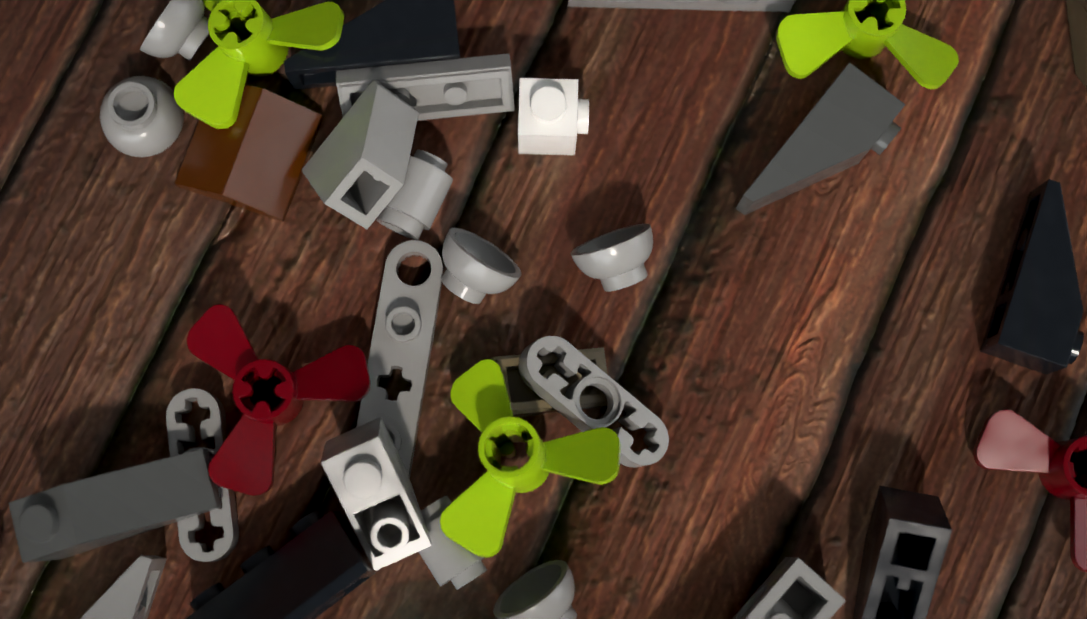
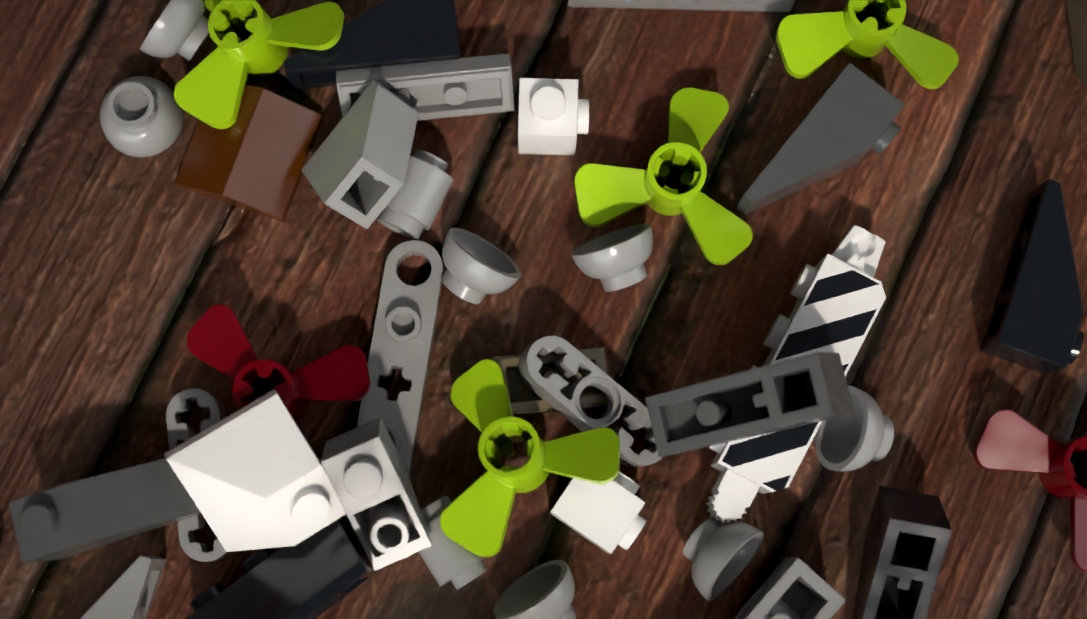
none -> white slope [164,390,346,552]
none -> white brick [550,471,647,554]
none -> lime piece [574,88,753,265]
none -> dark grey slope [645,352,854,457]
none -> light grey piece [683,517,764,601]
none -> white hinge [706,225,886,524]
none -> light grey piece [815,386,894,472]

